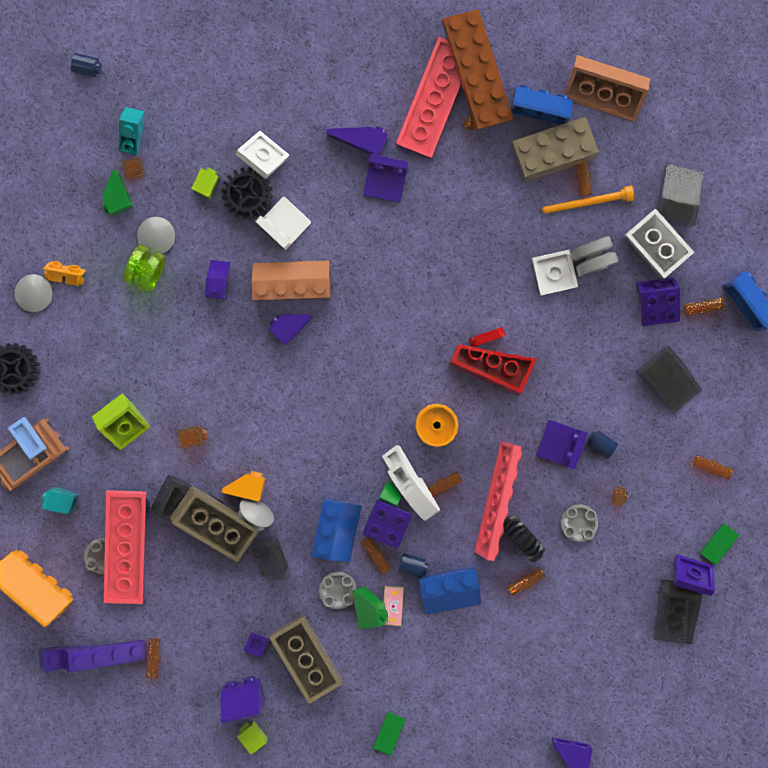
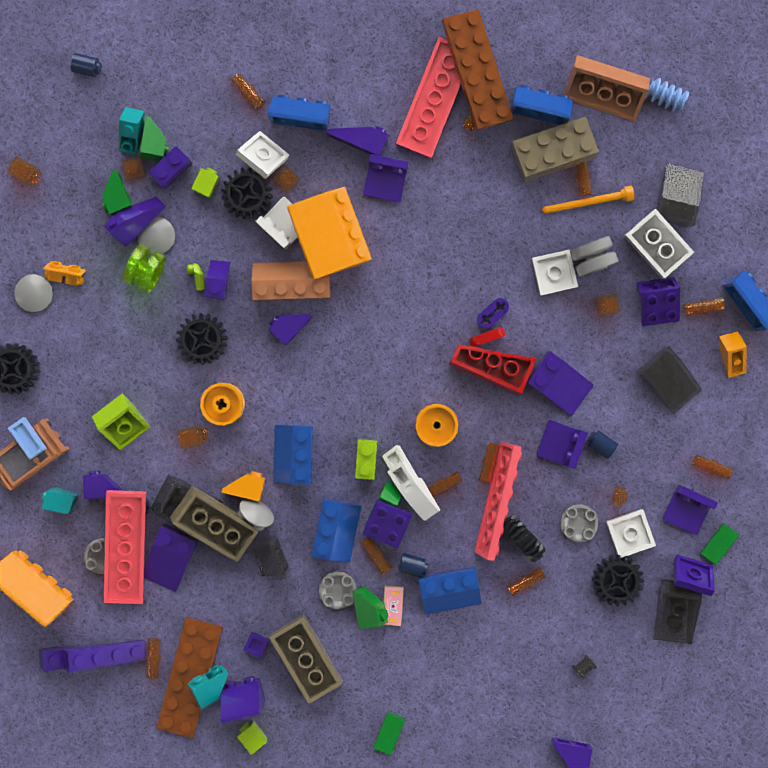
none -> clear orange brick [7,156,41,186]
none -> dark purple slope [83,471,124,499]
none -> dark purple slope [104,197,166,247]
none -> green slope [139,116,169,162]
none -> dark purple slope [144,524,199,592]
none -> dark purple brick [149,146,192,190]
none -> dark orange plate [156,617,223,738]
none -> black gear [176,313,228,365]
none -> lime arm [187,263,205,290]
none -> teal slope [187,665,228,709]
none -> light orange wheel [200,383,245,425]
none -> clear orange pin [231,73,265,110]
none -> blue slope [268,95,331,131]
none -> clear orange plate [273,165,300,192]
none -> blue slope [273,425,313,485]
none -> light orange slope [287,187,372,280]
none -> lime brick [355,439,377,480]
none -> dark purple beam [477,298,509,328]
none -> clear orange pin [479,443,500,483]
none -> dark purple slope [527,351,594,416]
none -> clear smoke bush [572,654,597,680]
none -> black gear [592,554,644,607]
none -> clear orange brick [594,293,620,317]
none -> white plate [606,509,656,558]
none -> light blue piece [645,78,689,112]
none -> dark purple bracket [662,485,718,535]
none -> light orange slope [719,331,747,378]

